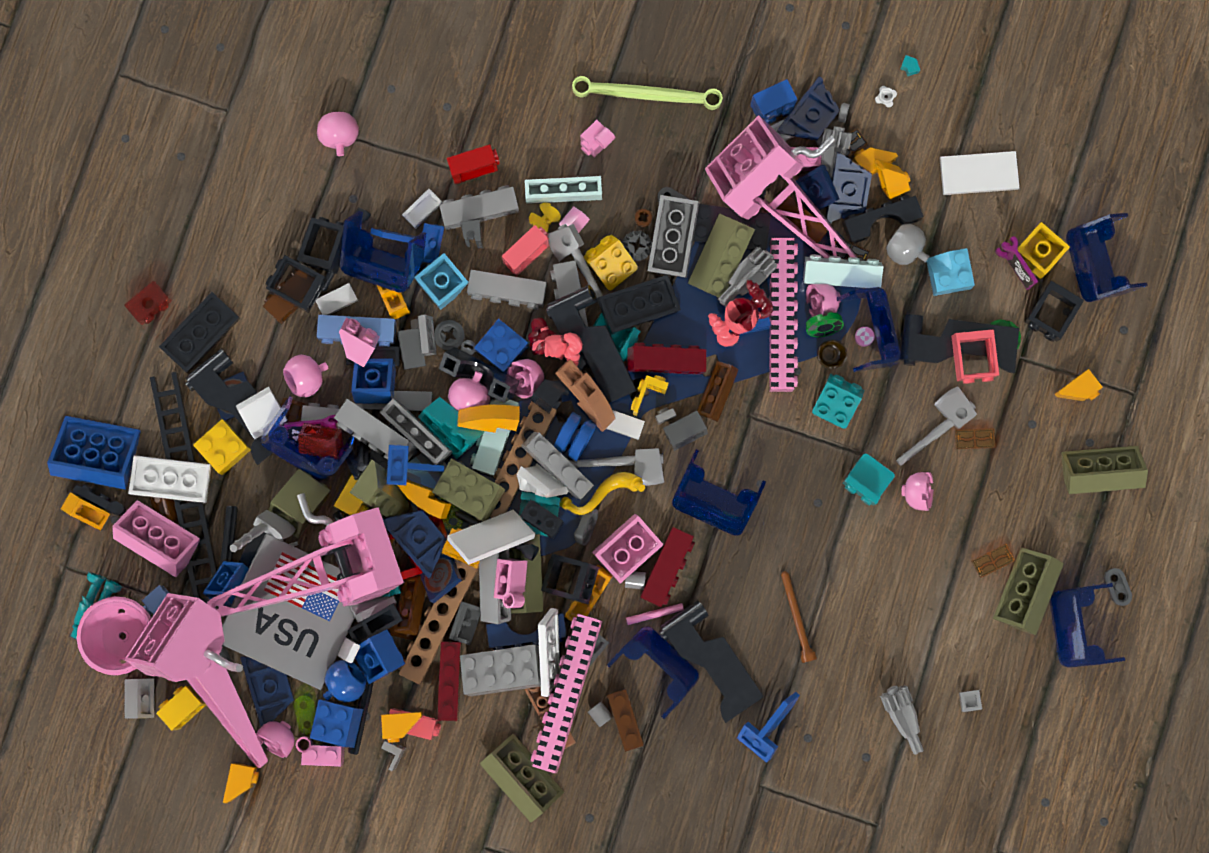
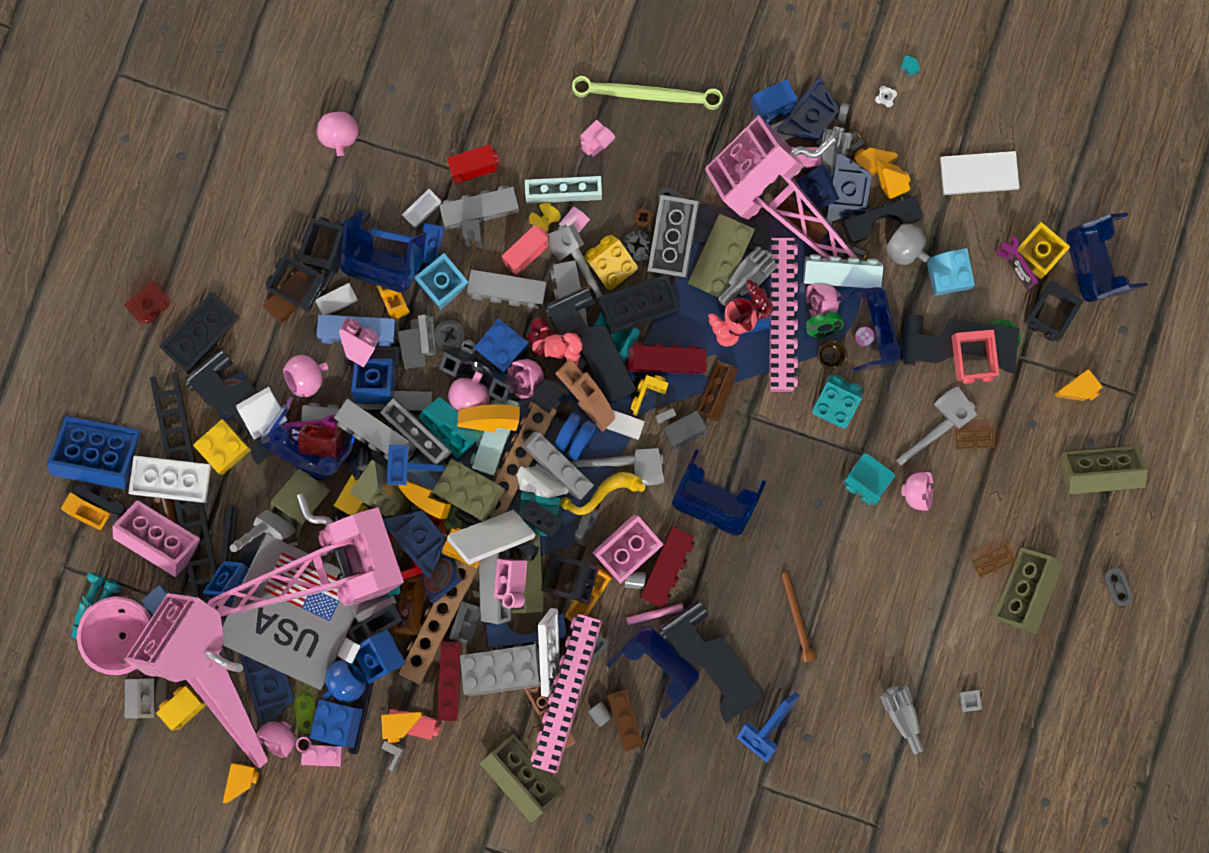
clear blue windscreen [1049,583,1125,668] -> none

